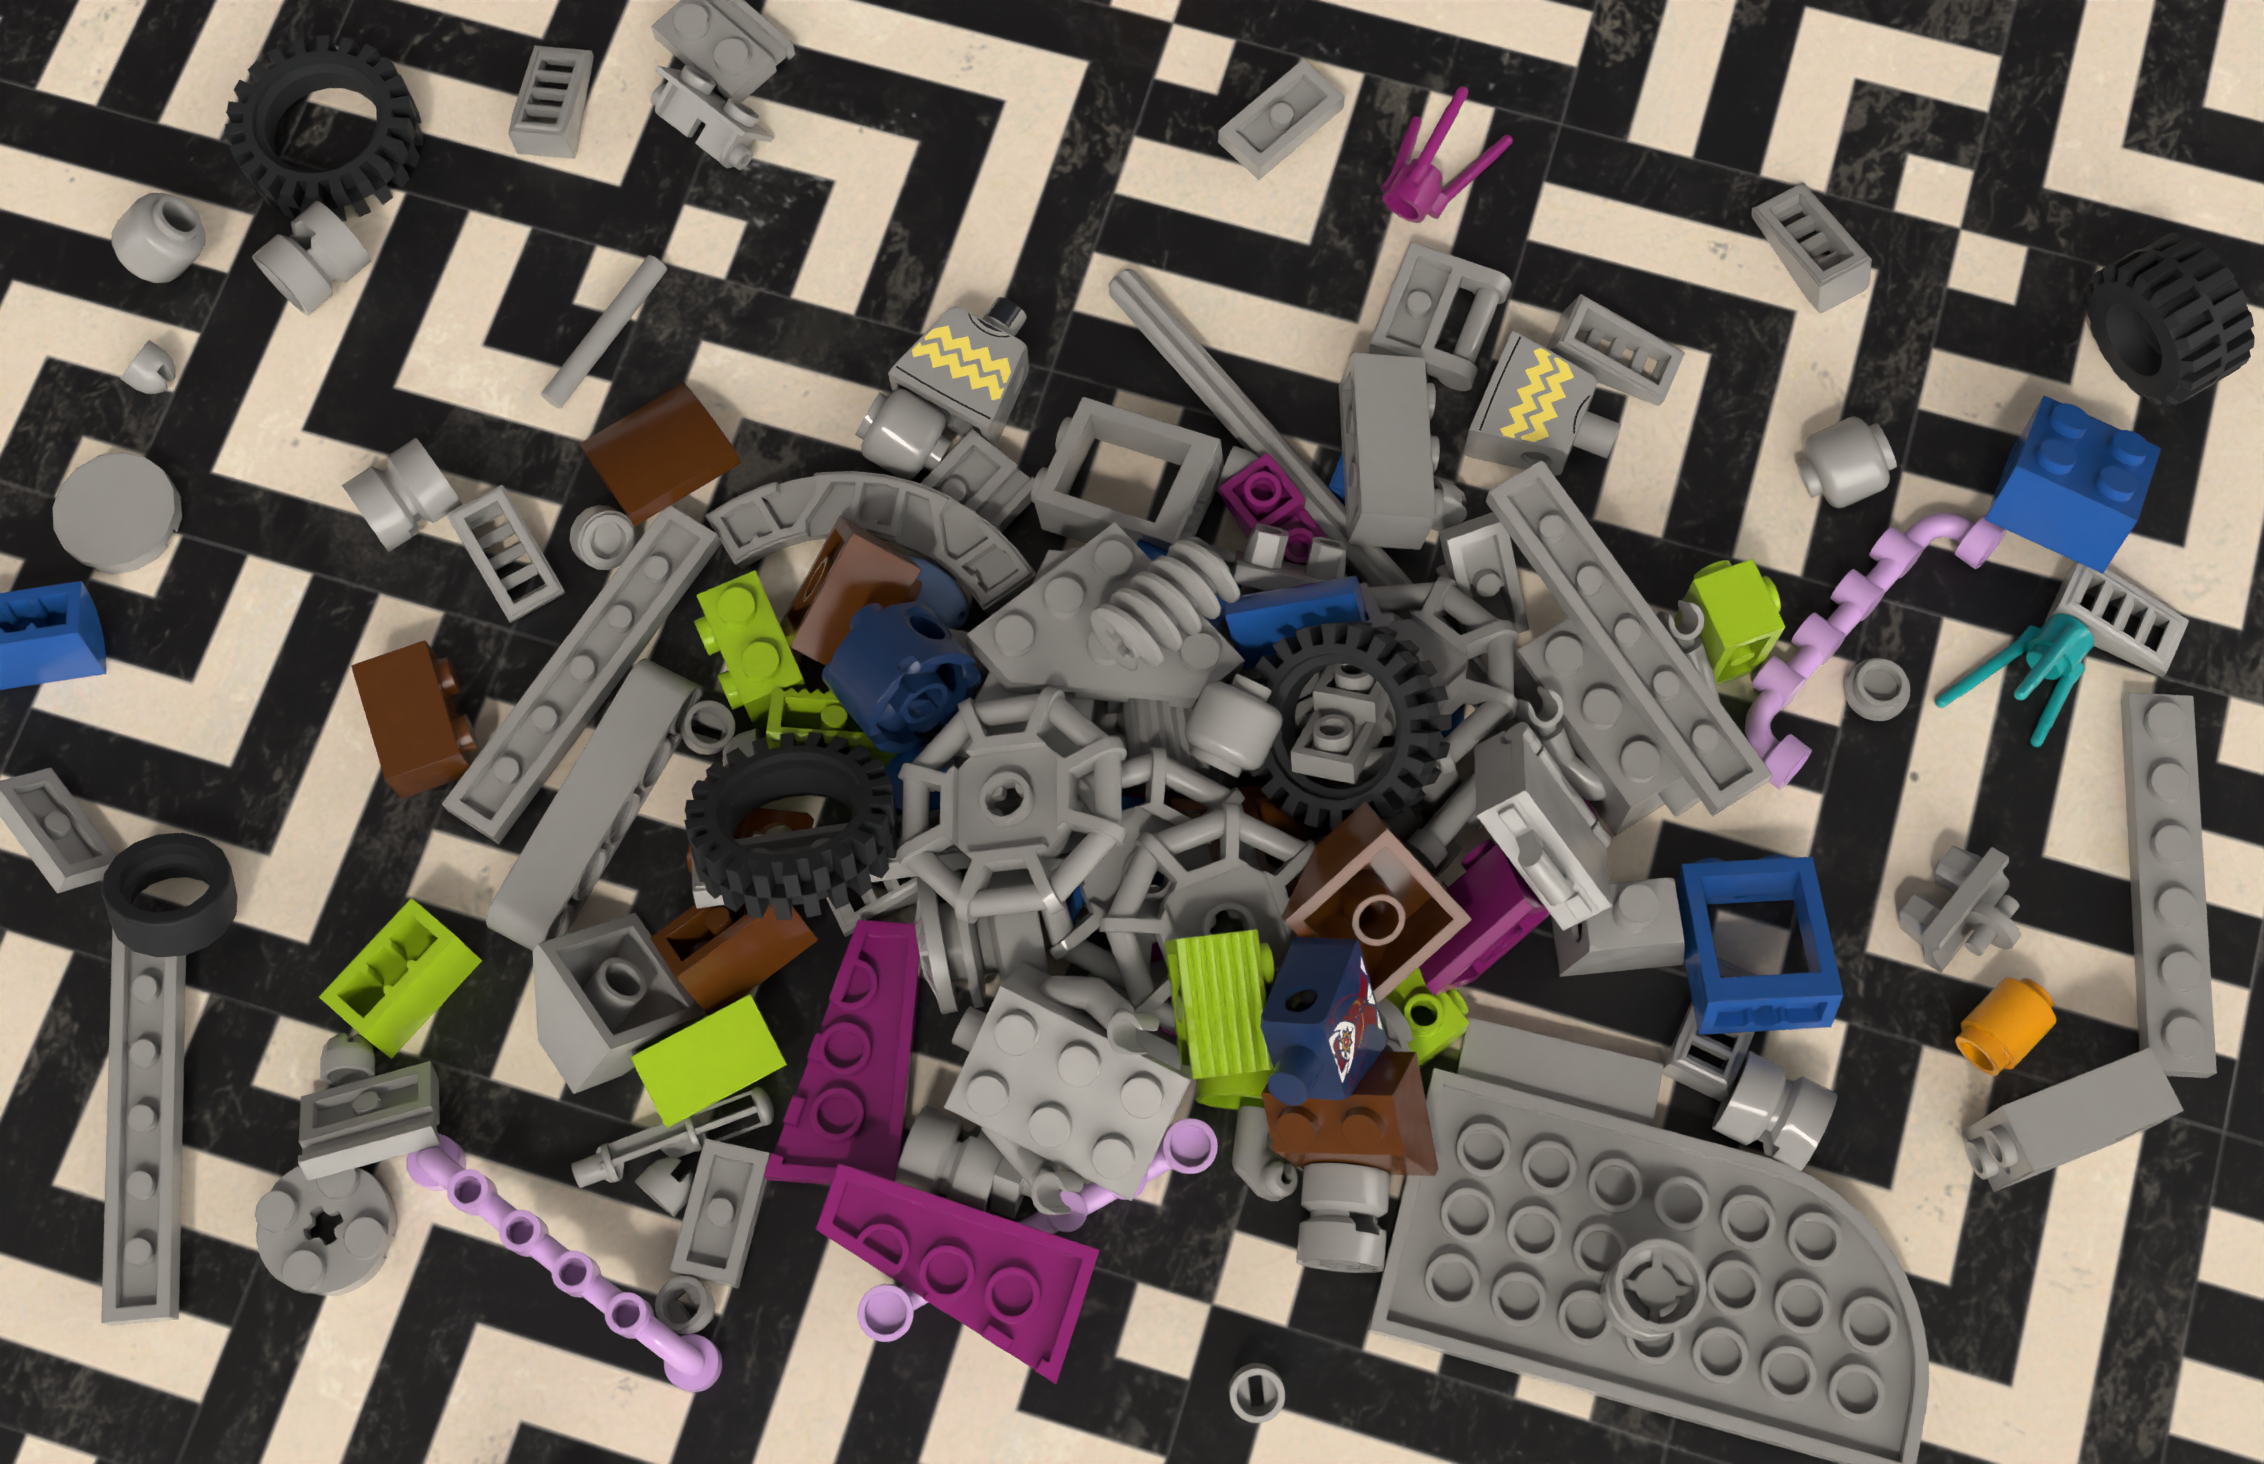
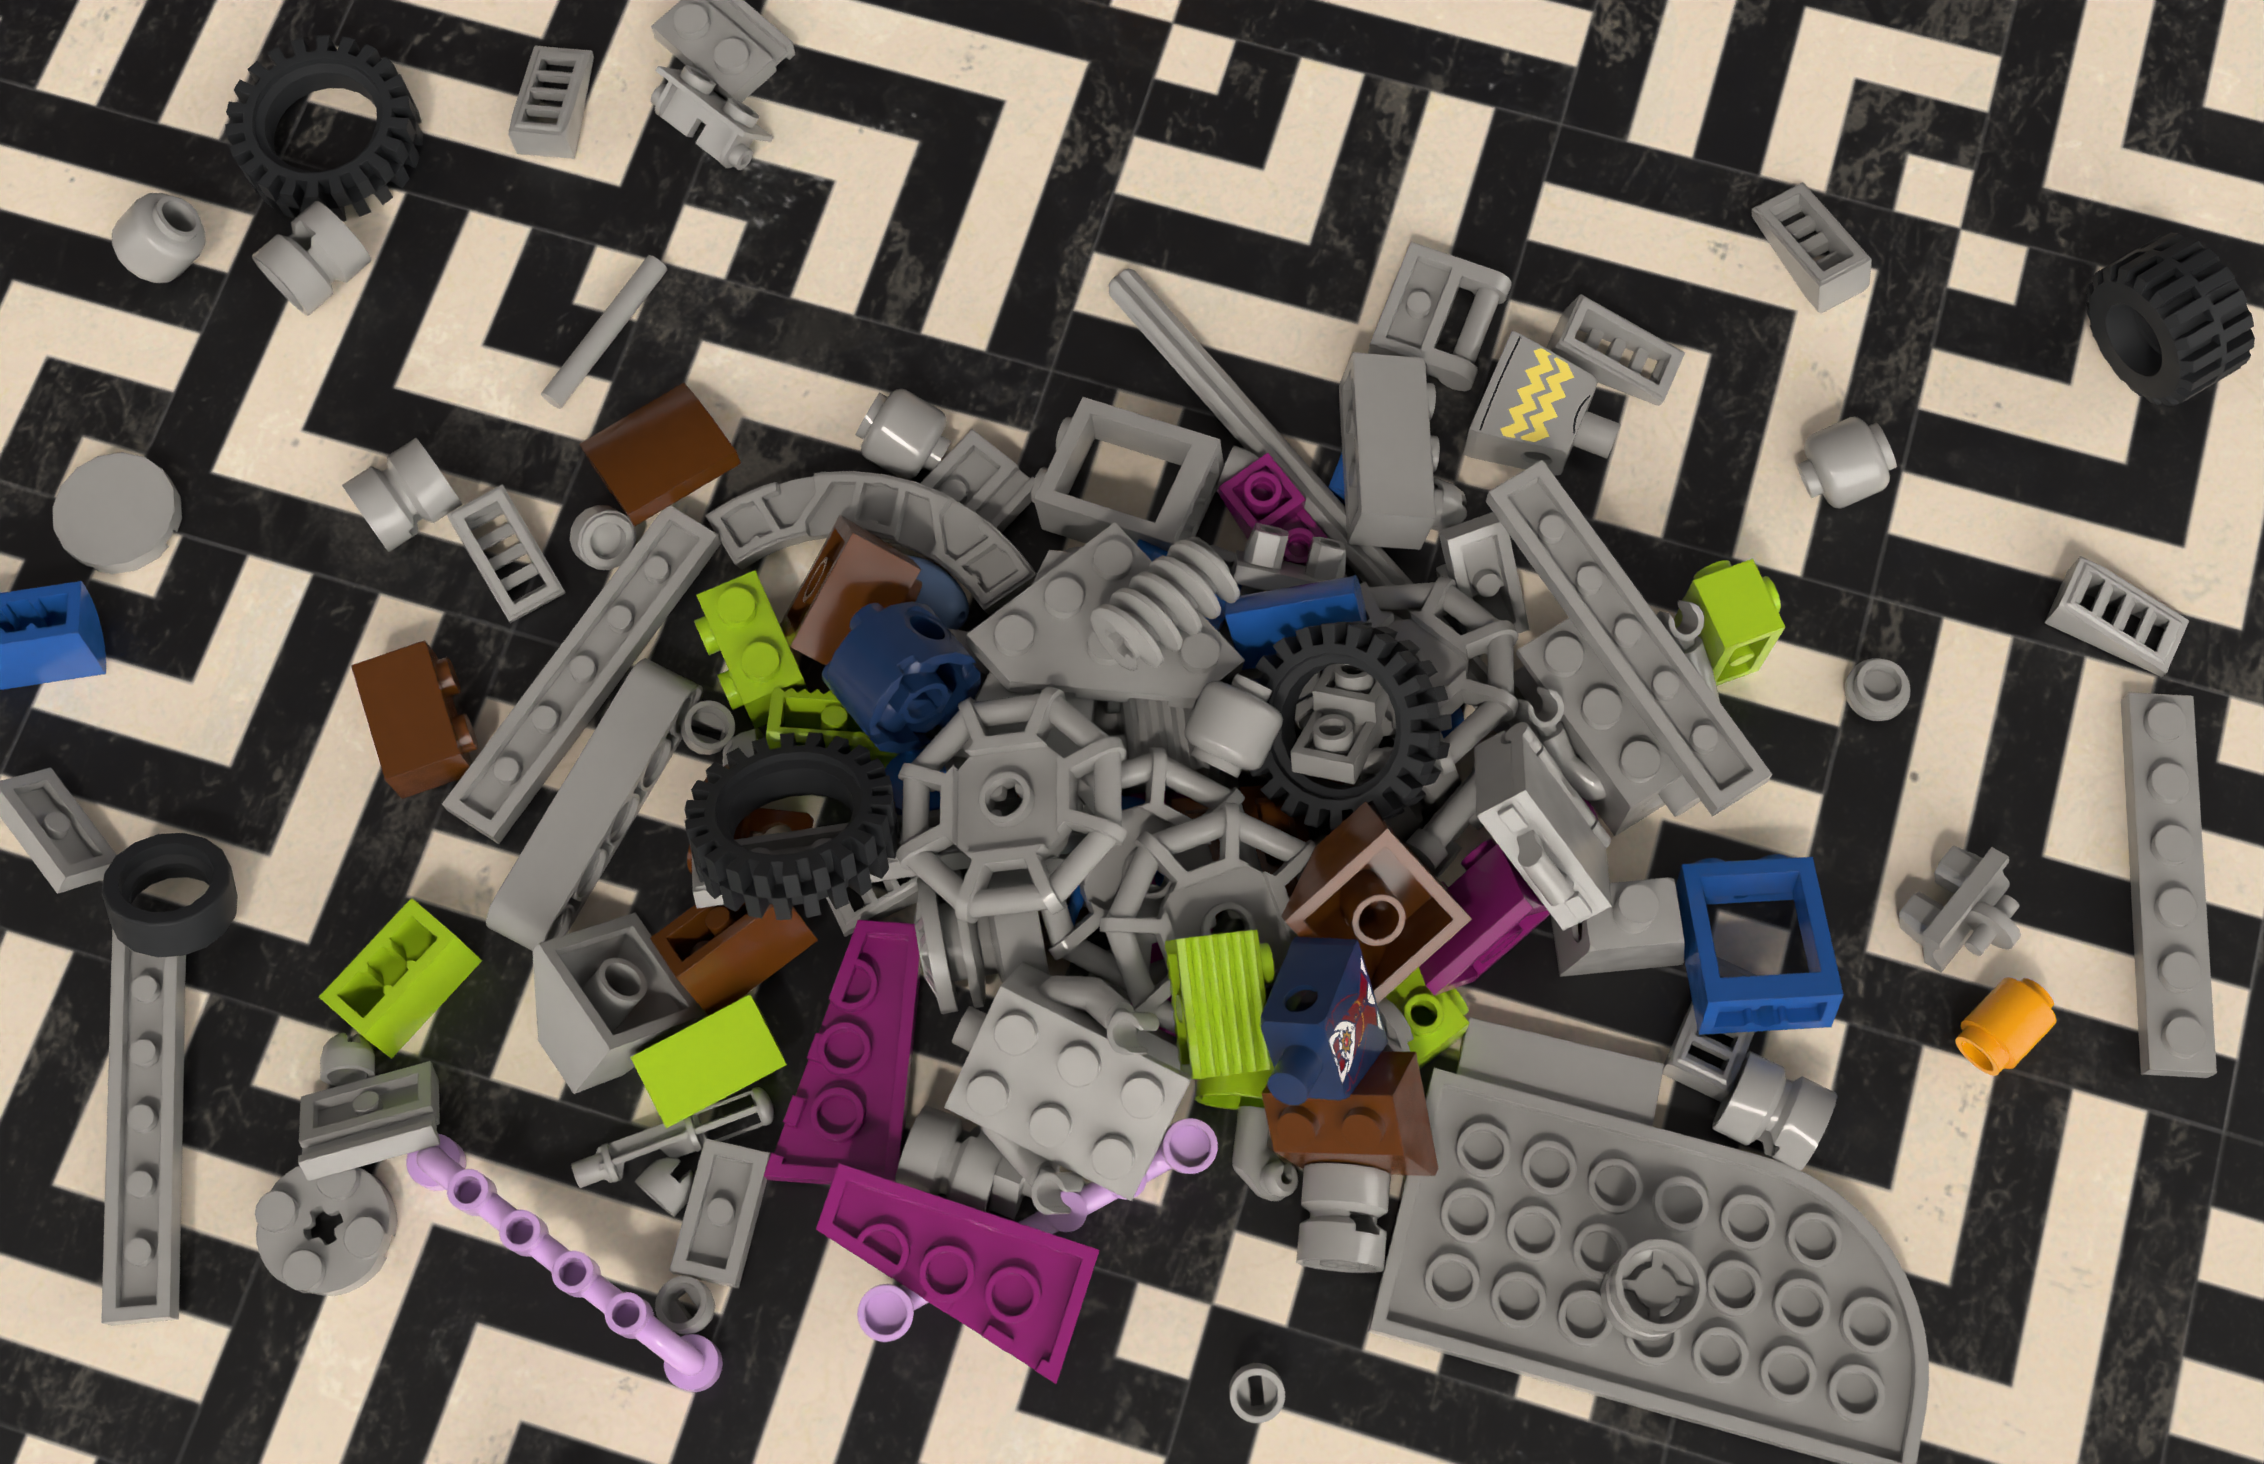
light grey hinge [120,340,176,394] -> none
light grey torso [888,297,1029,447] -> none
light grey plate [1218,59,1345,180] -> none
magenta plant [1381,86,1513,223] -> none
lavender bar [1745,512,2007,790] -> none
teal plant [1935,613,2094,747] -> none
light grey window [1964,1047,2184,1192] -> none
blue brick [1984,395,2161,574] -> none

